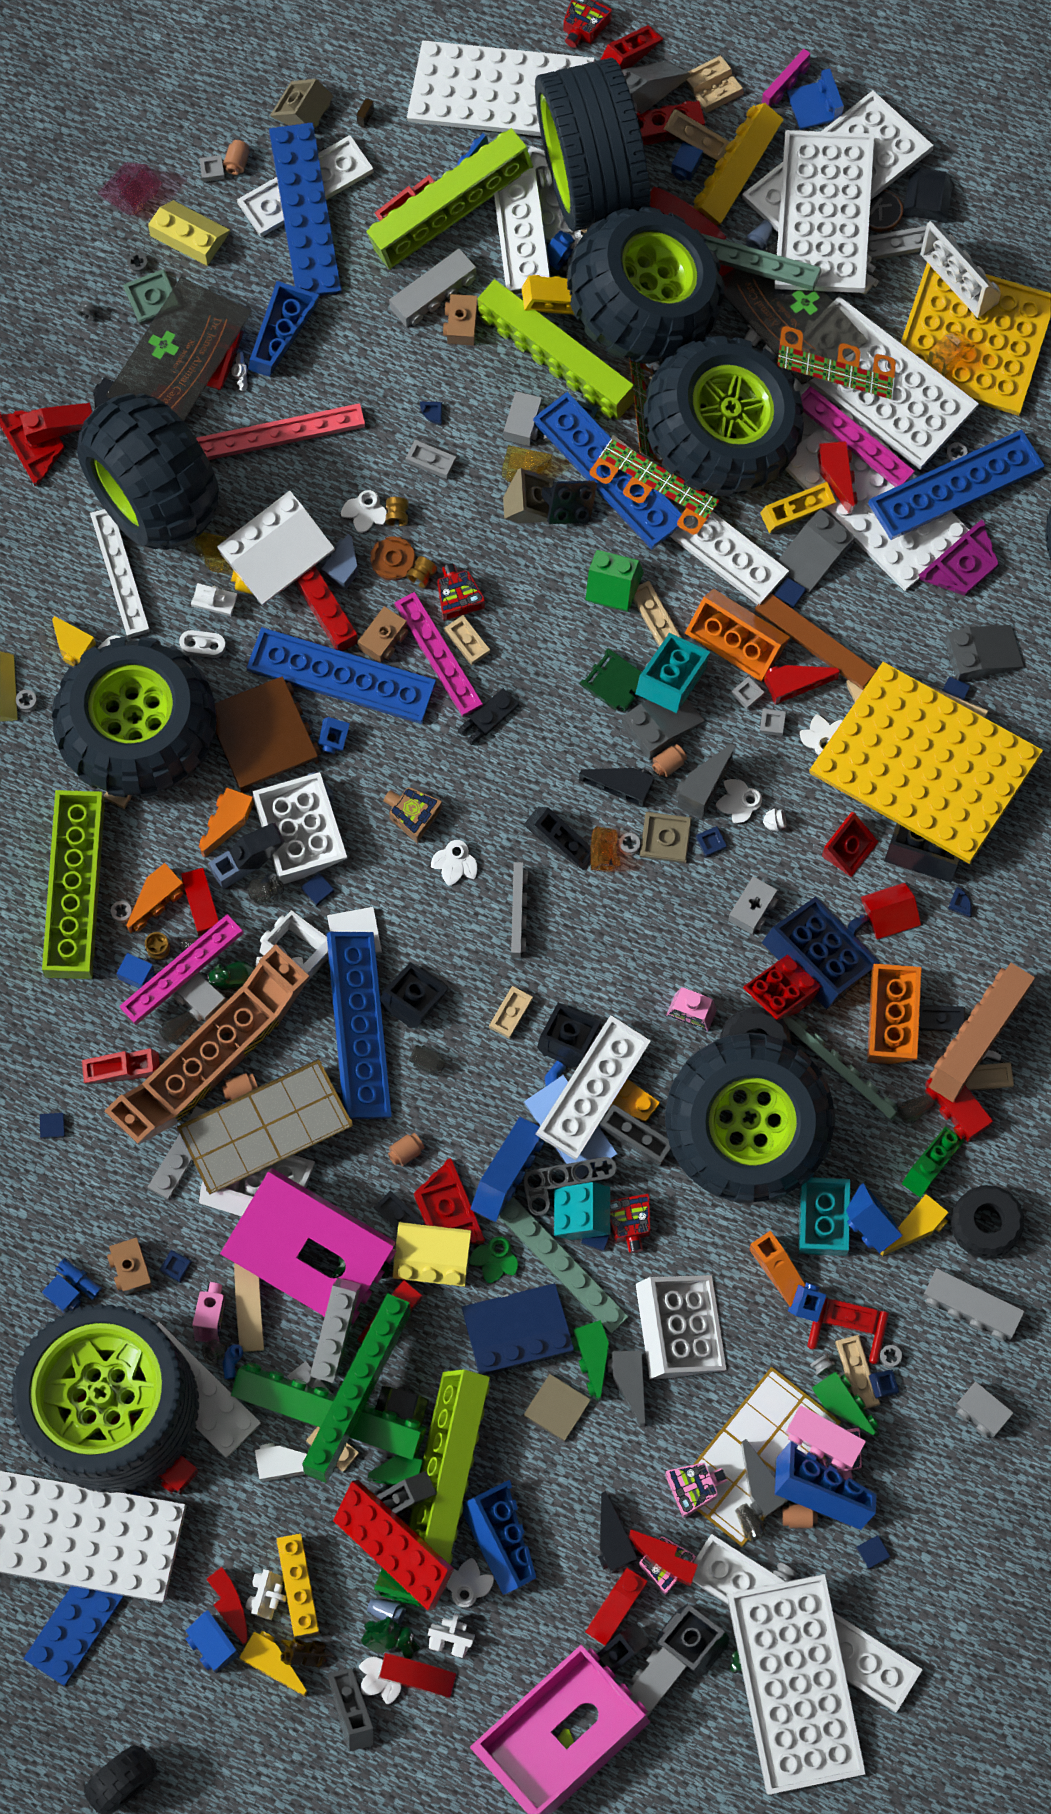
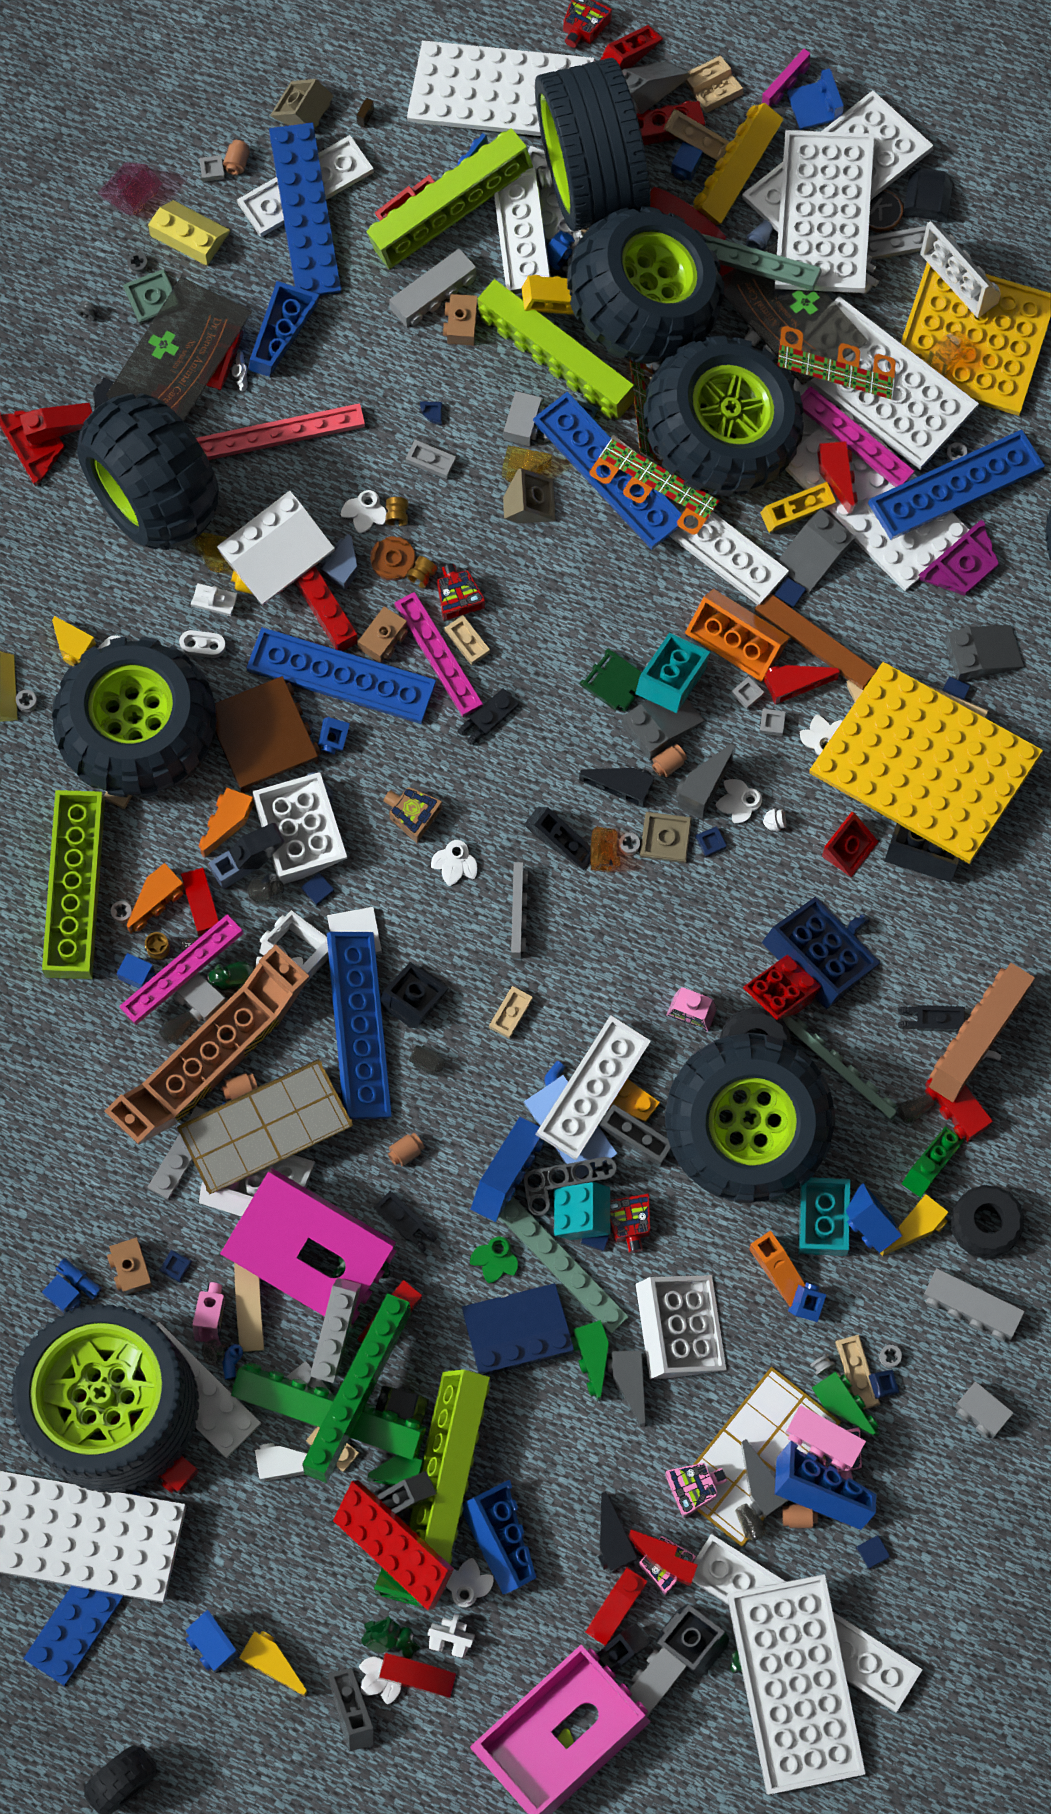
dark blue tile [39,1113,65,1139] -> none
red slope [82,1048,160,1084] -> none
white plate [90,509,150,638] -> none
red slope [206,1567,249,1646] -> none
white hips [245,1570,287,1620] -> none
yellow brick [276,1533,320,1639] -> none
dark brown hinge [280,1638,334,1667] -> none
sand blue cone [367,1598,406,1626] -> none
light yellow slope [393,1222,471,1287] -> none
red wing [414,1158,485,1244] -> none
dark tan tile [524,1374,591,1442] -> none
black slope [537,1002,601,1068] -> none
black bracket [541,480,597,524] -> none
green slope [585,550,644,612] -> none
tan tile [633,581,681,647] -> none
light grey brick [728,876,778,935] -> none
light grey bush [773,1563,797,1582] -> none
red plate [807,1298,889,1364] -> none
red slope [861,883,921,940] -> none
orange slope [867,964,921,1064] -> none
dark blue tile [948,887,972,918] -> none
tan tile [965,1062,1014,1091] -> none

